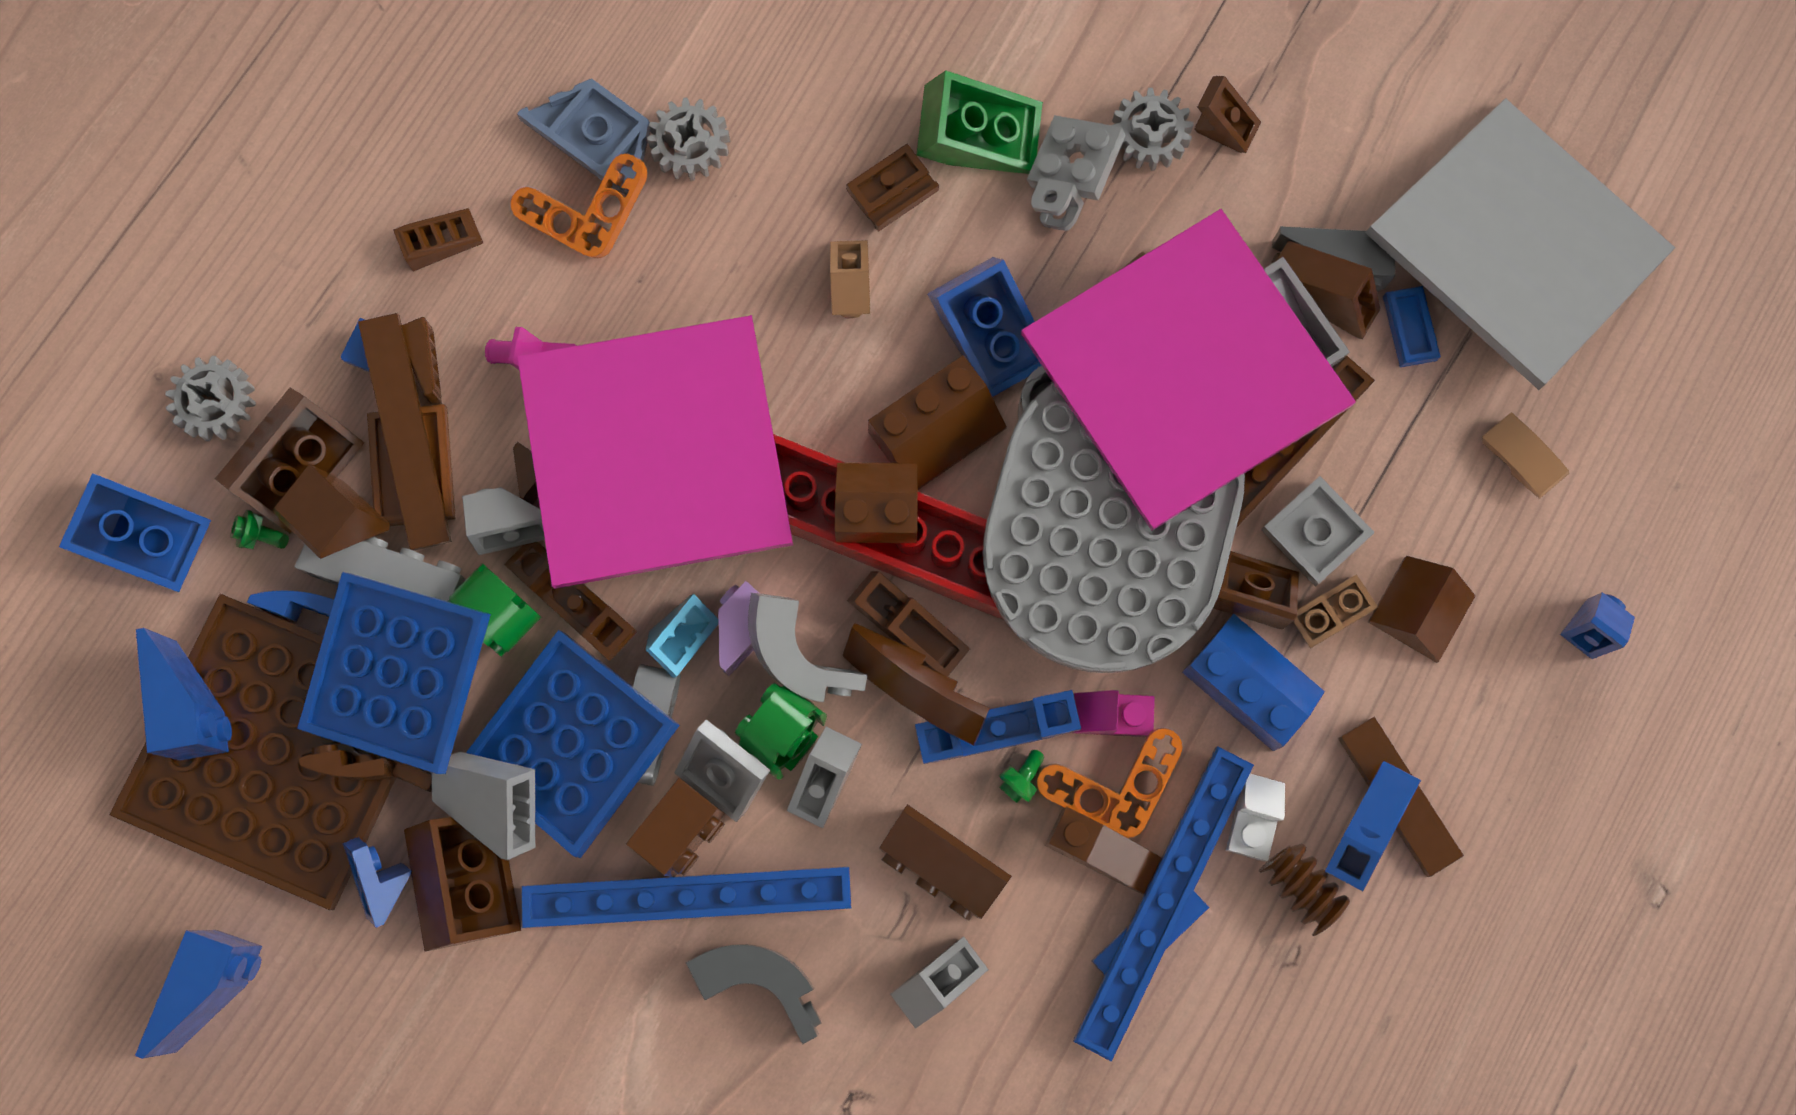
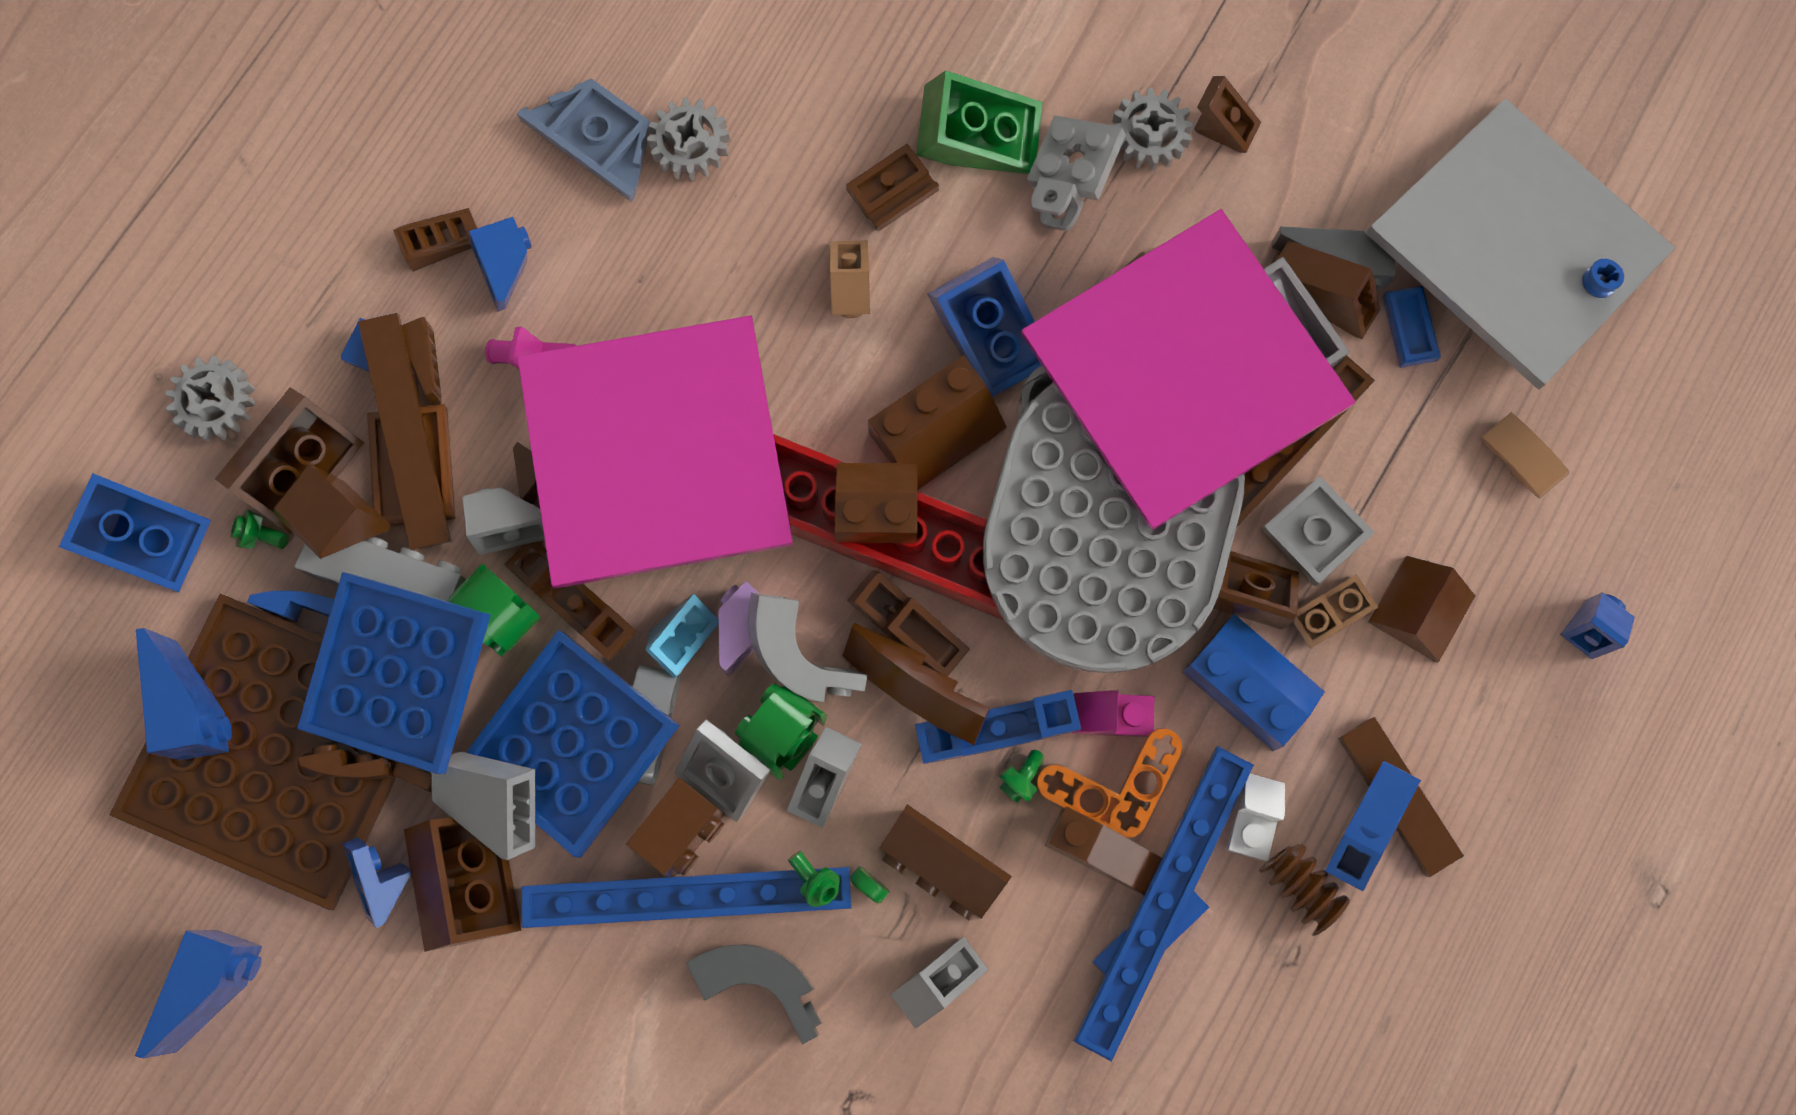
orange beam [511,154,648,258] -> none
none -> blue slope [469,217,532,312]
none -> green plate [788,850,840,907]
none -> green tile [850,866,890,904]
none -> blue bush [1582,258,1624,298]

